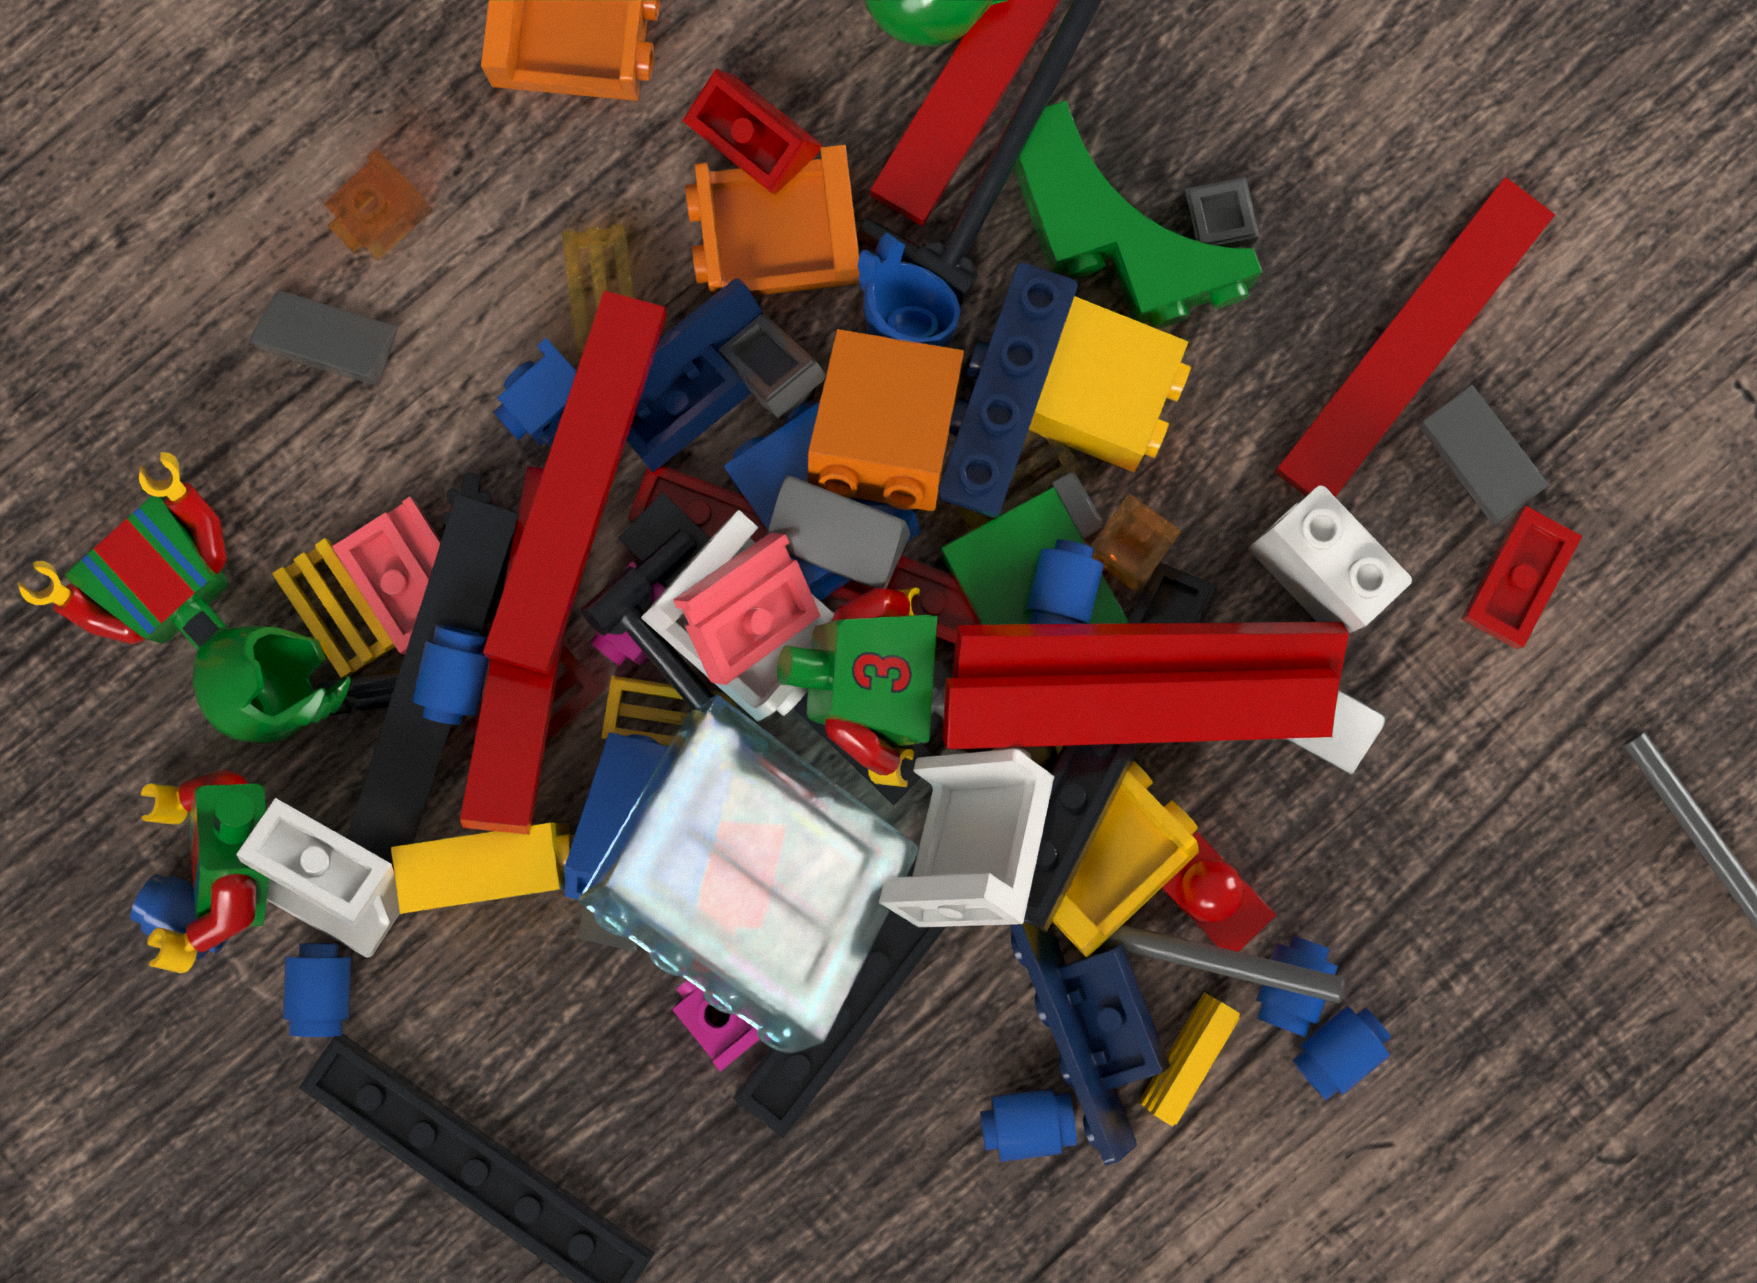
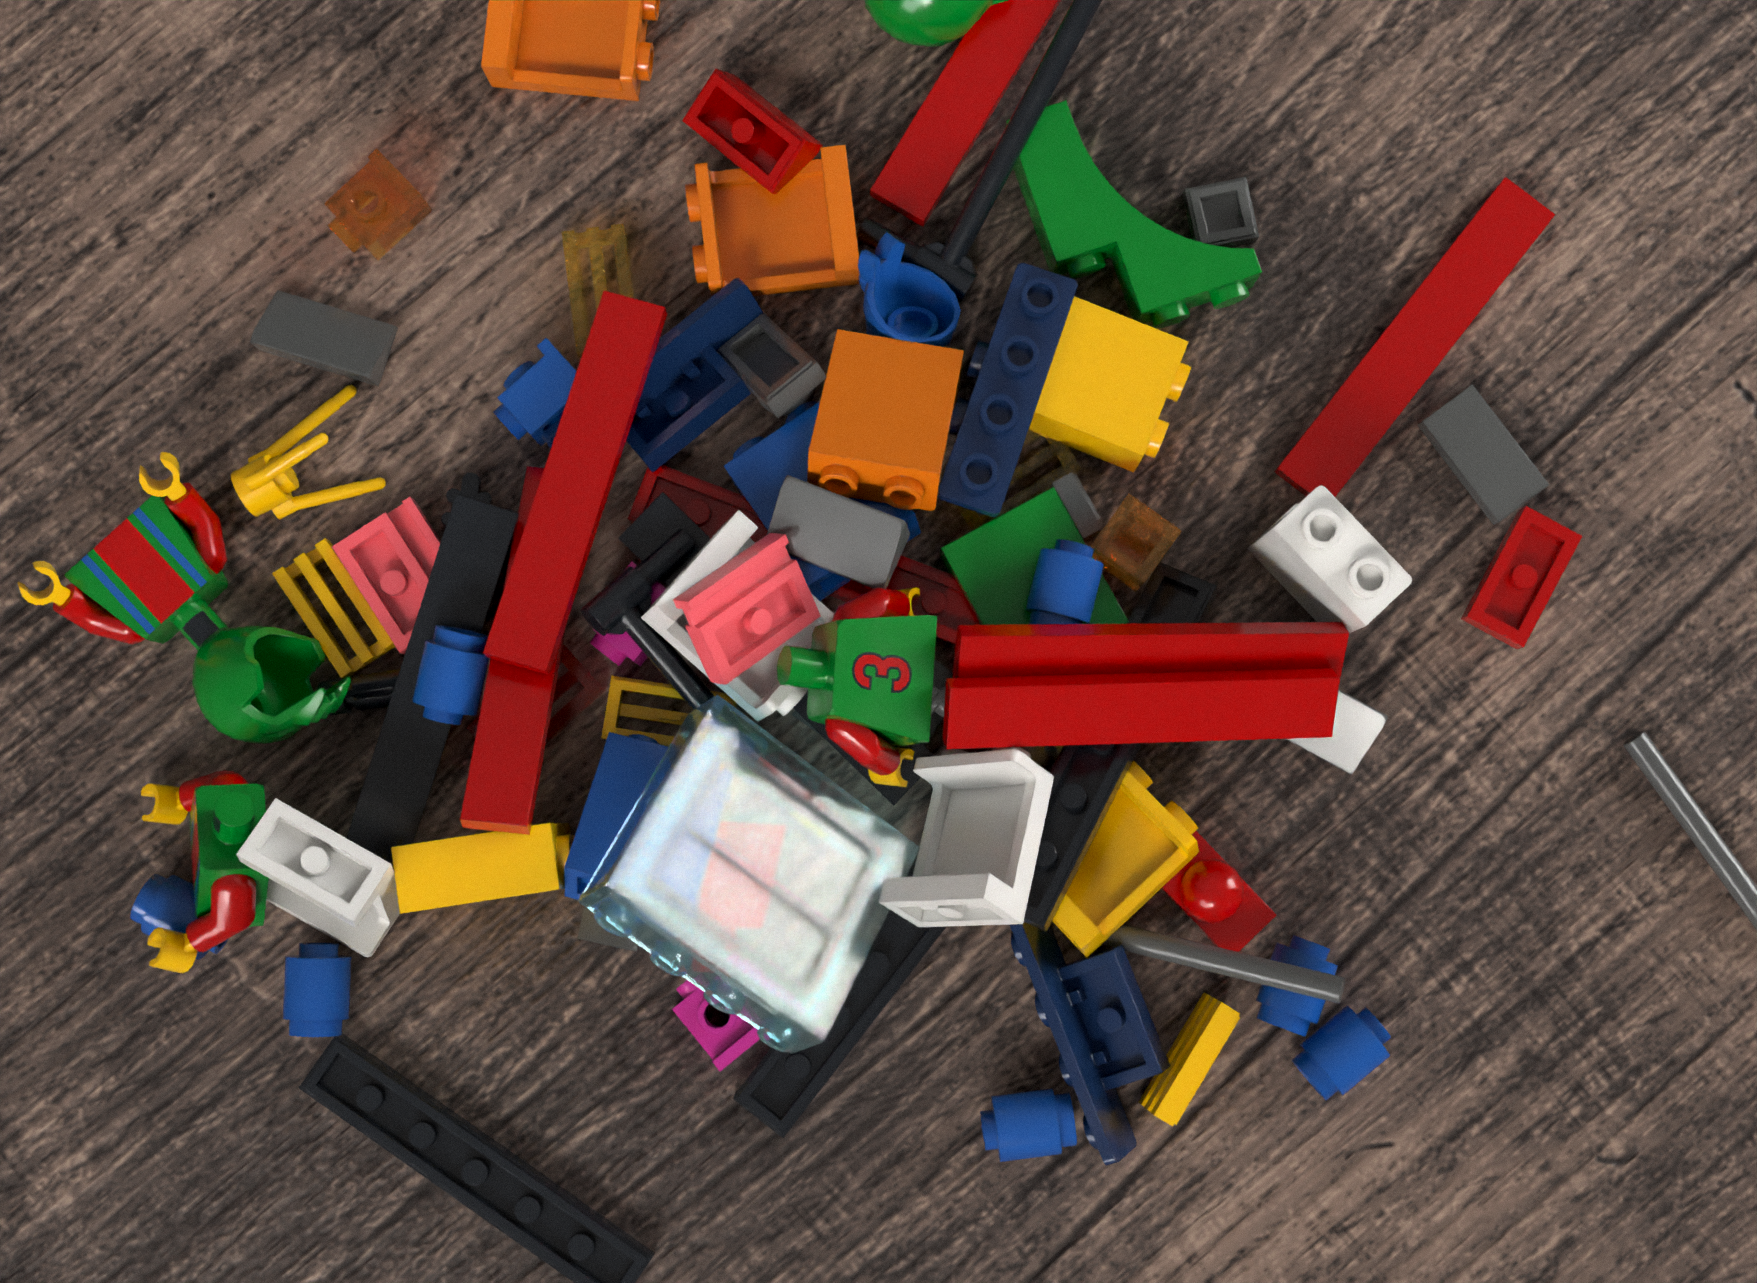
none -> yellow plant [231,385,386,520]

